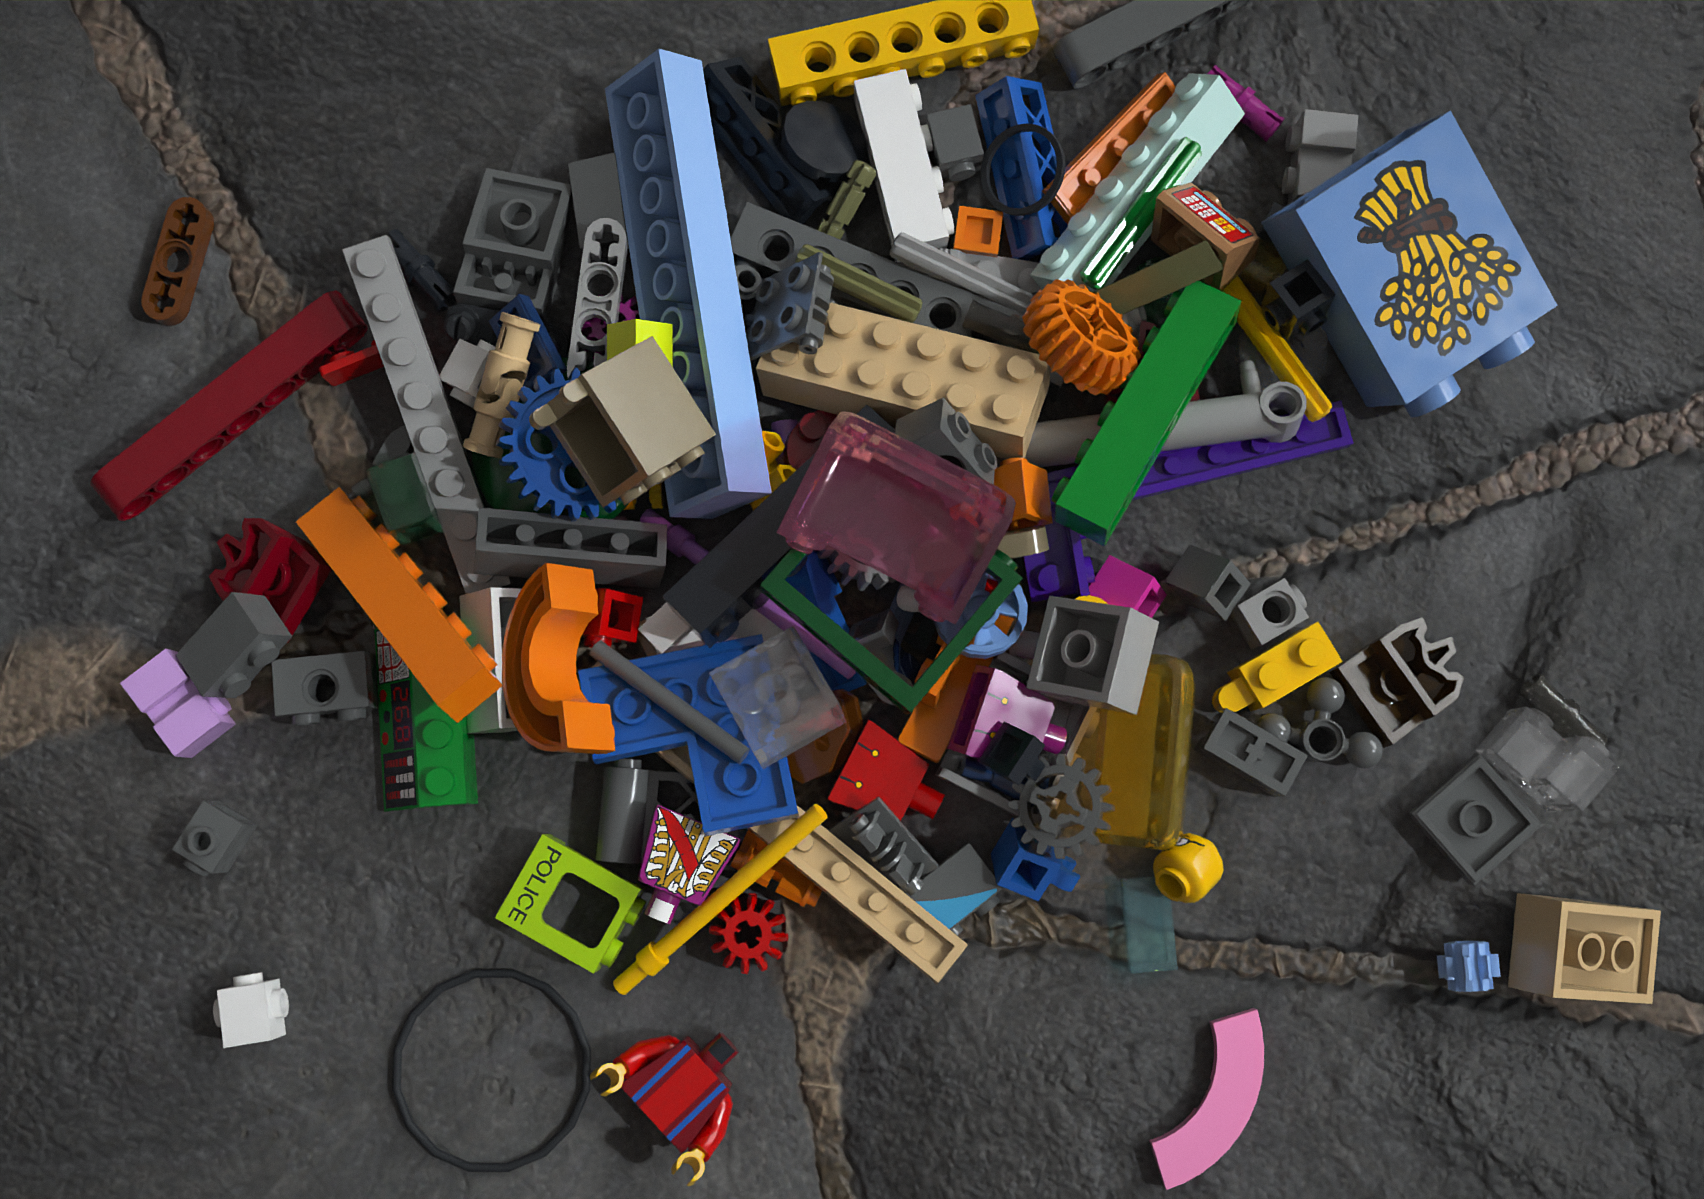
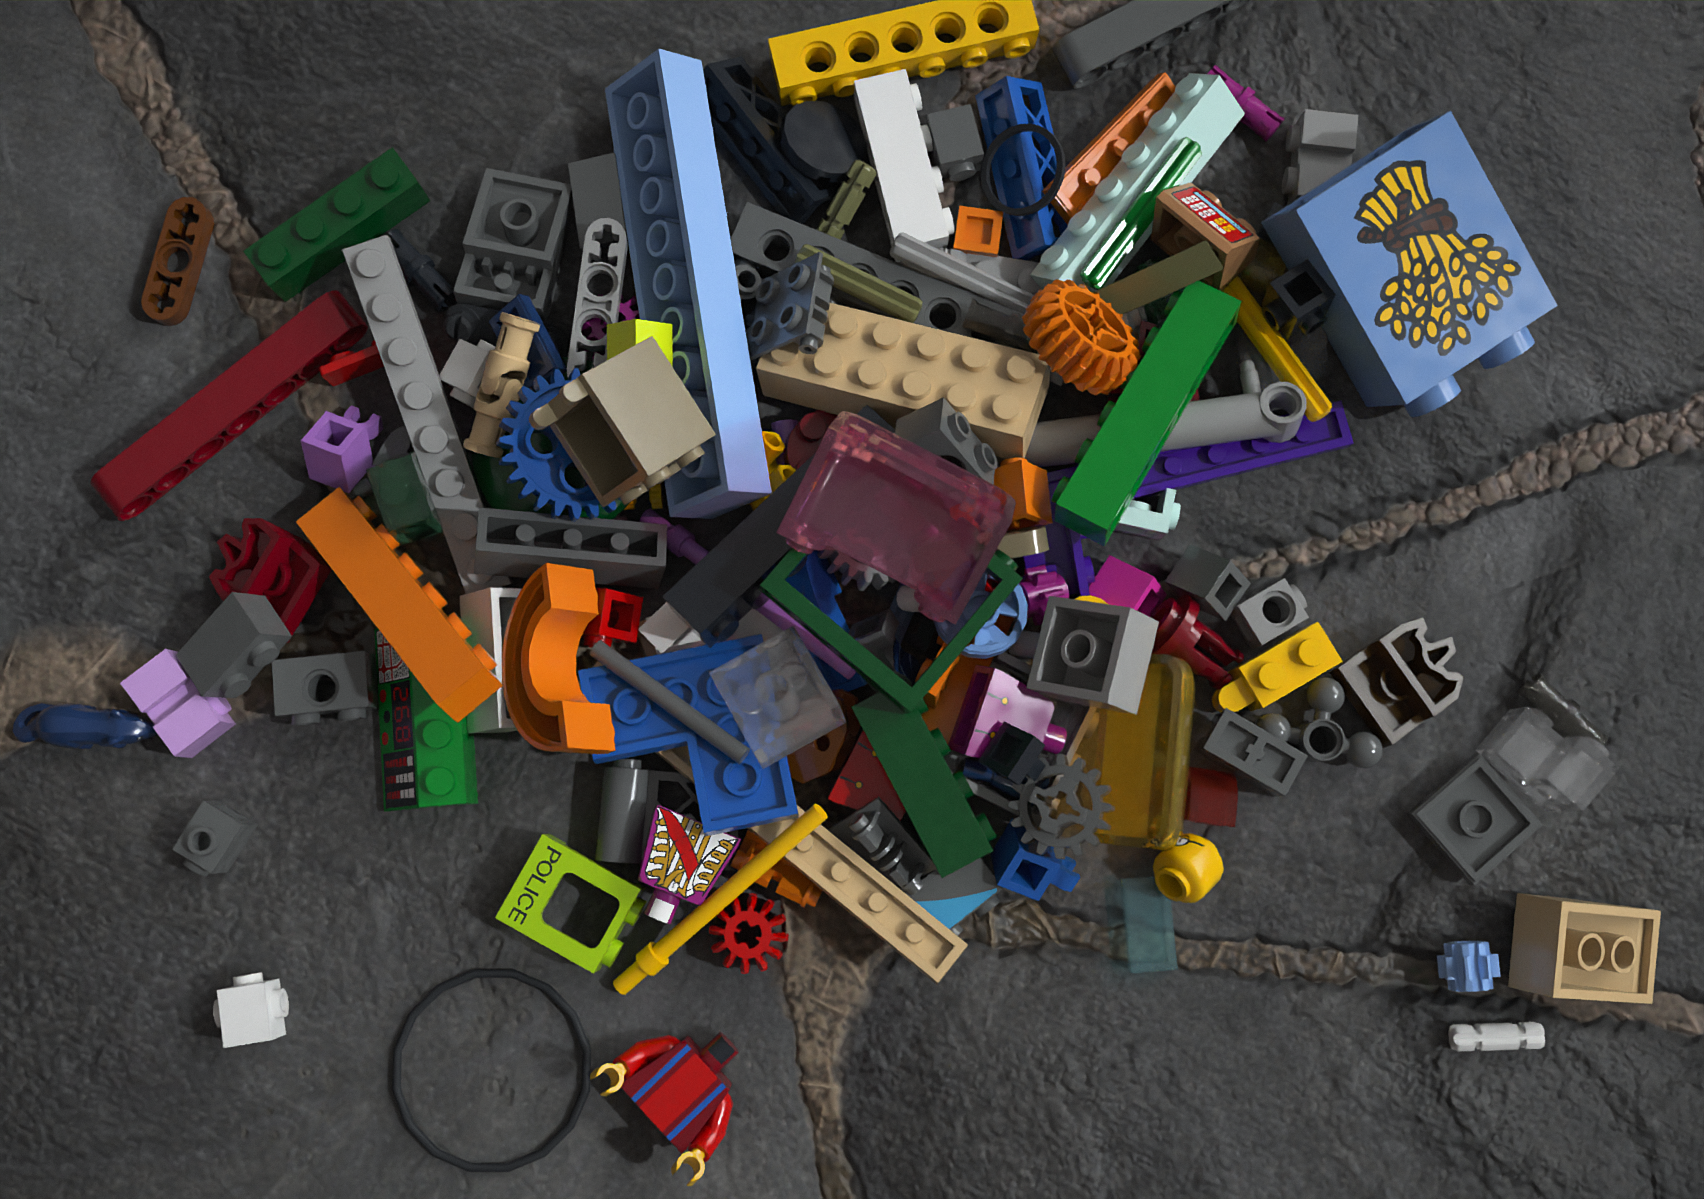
bright pink tile [1149,1008,1264,1190] -> none
none -> dark blue animal [13,703,158,749]
none -> dark green brick [243,147,431,302]
none -> medium lavender brick [301,405,383,493]
none -> dark green brick [852,692,997,878]
none -> magenta gear [1019,565,1069,626]
none -> light aqua bracket [1114,488,1180,540]
none -> dark red piece [1150,595,1244,690]
none -> clear red brick [1180,766,1238,827]
none -> white axle [1448,1022,1545,1052]

